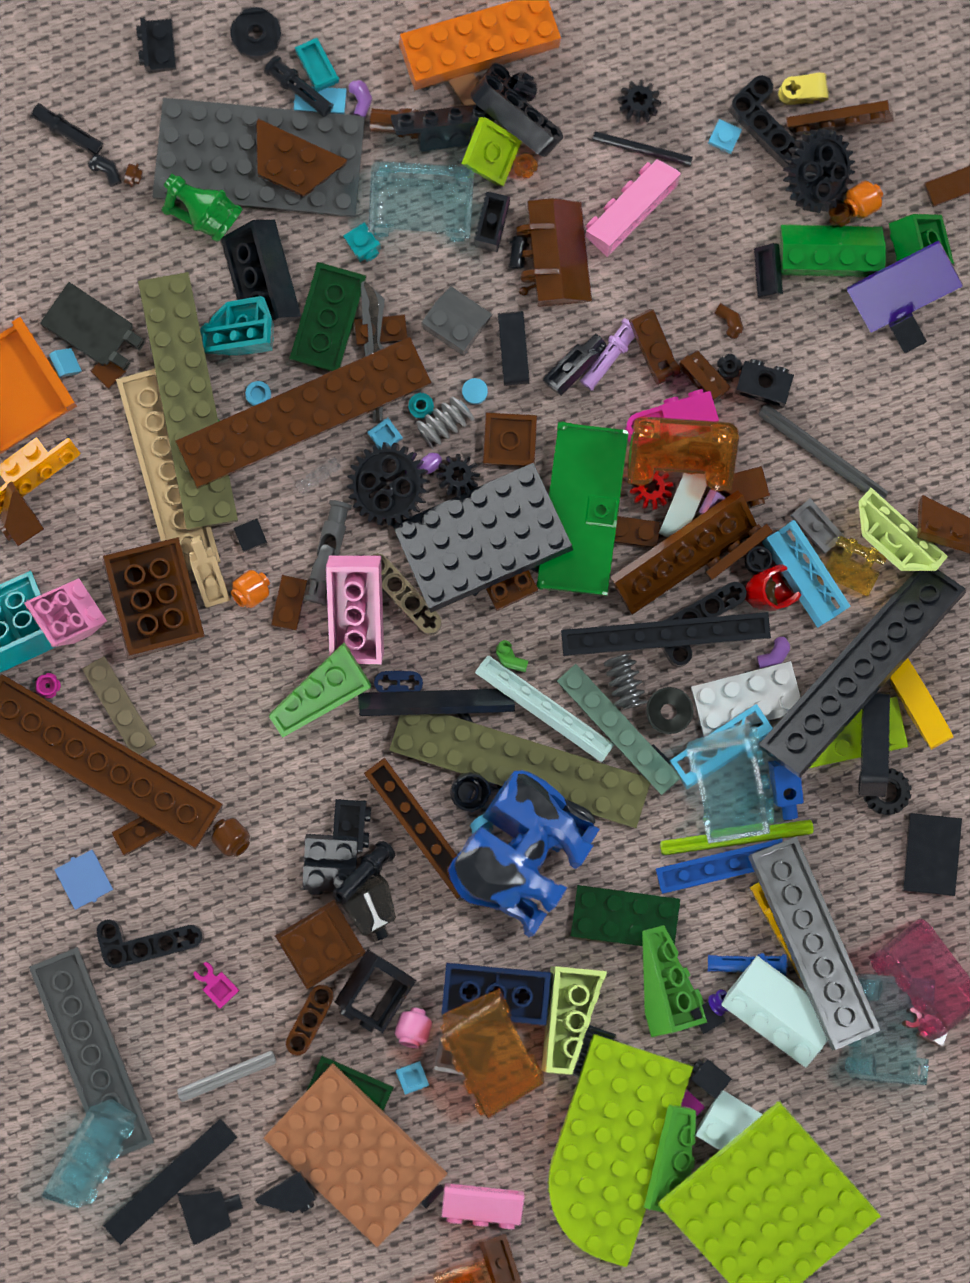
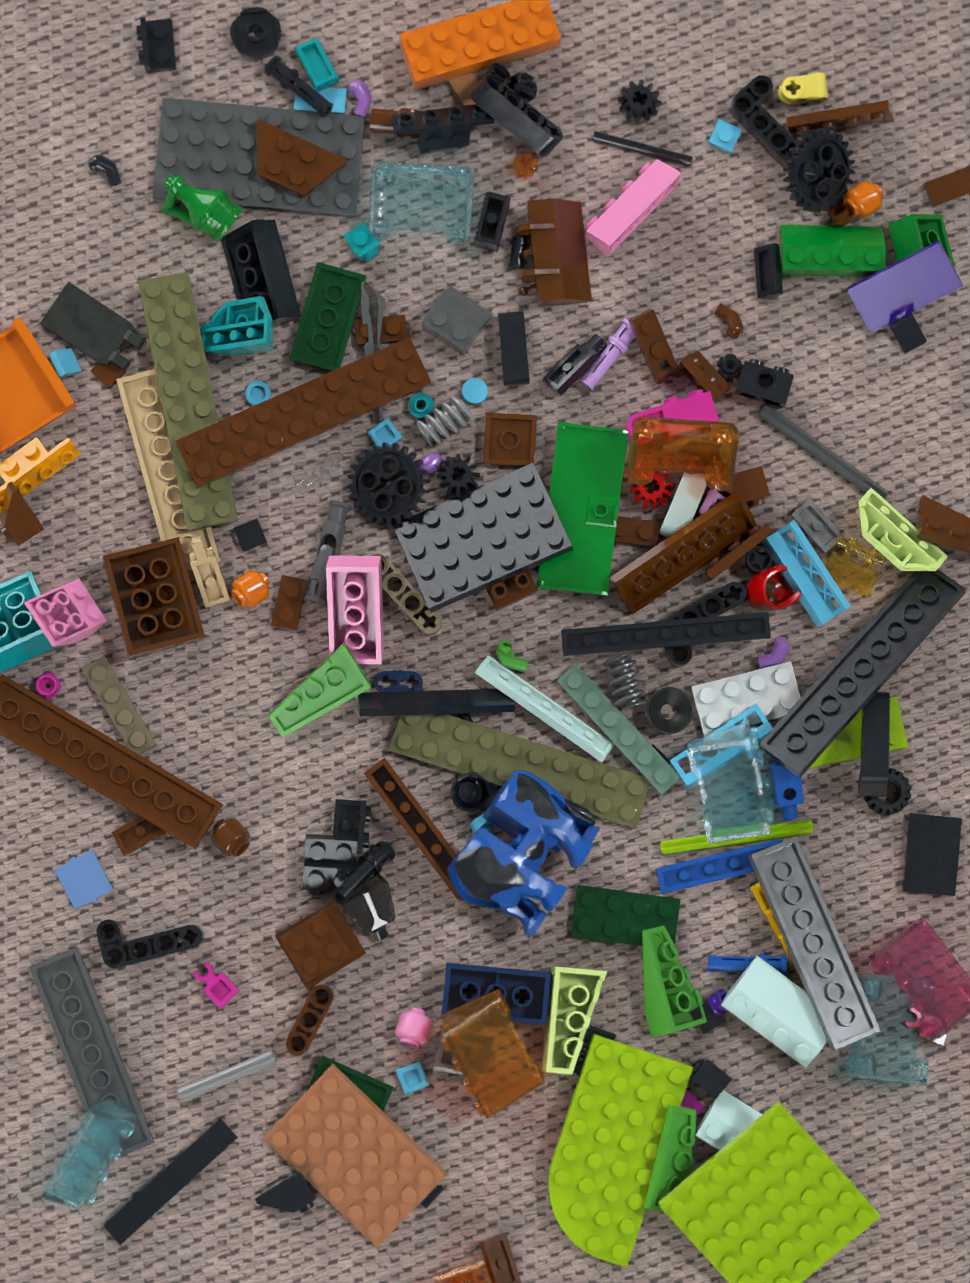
black pin [31,103,104,156] -> none
reddish brown plate [123,163,143,188] -> none
black torso [177,1187,243,1246] -> none
black window [334,949,417,1033] -> none
bright pink slope [442,1183,524,1229] -> none
lime plate [461,117,522,186] -> none
yellow slope [889,658,954,750] -> none

